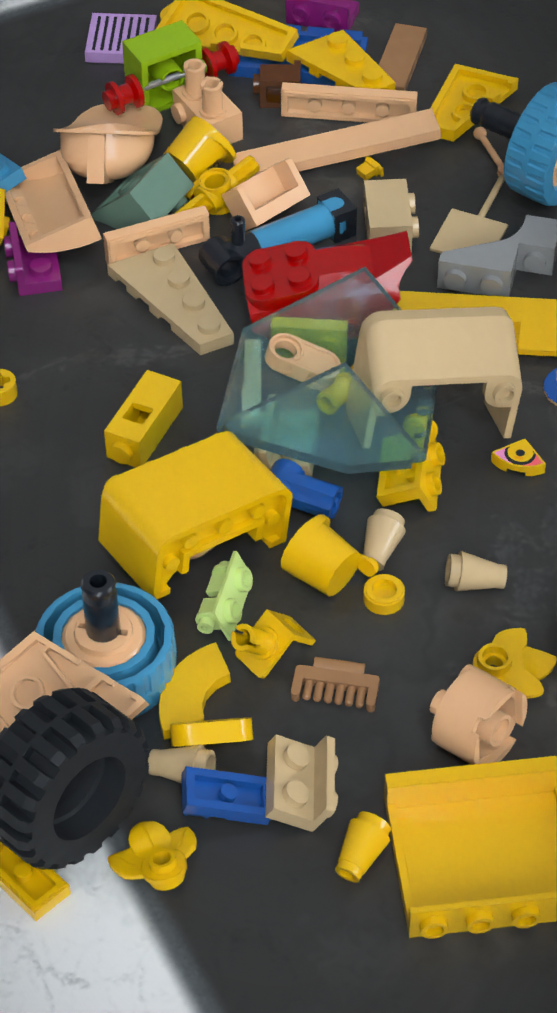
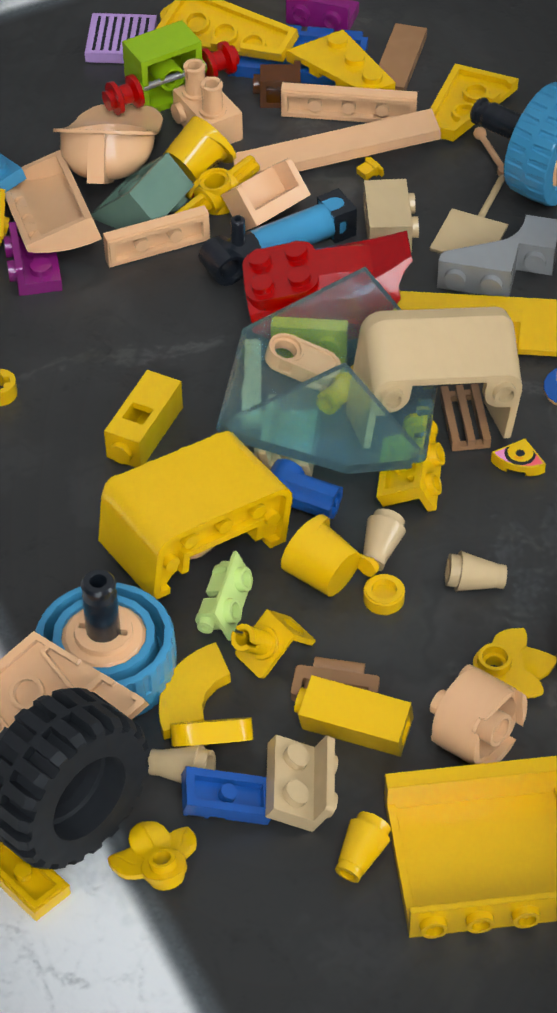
tan wing [107,243,234,355] -> none
none -> yellow brick [294,675,414,757]
none -> medium nougat tile [440,383,491,451]

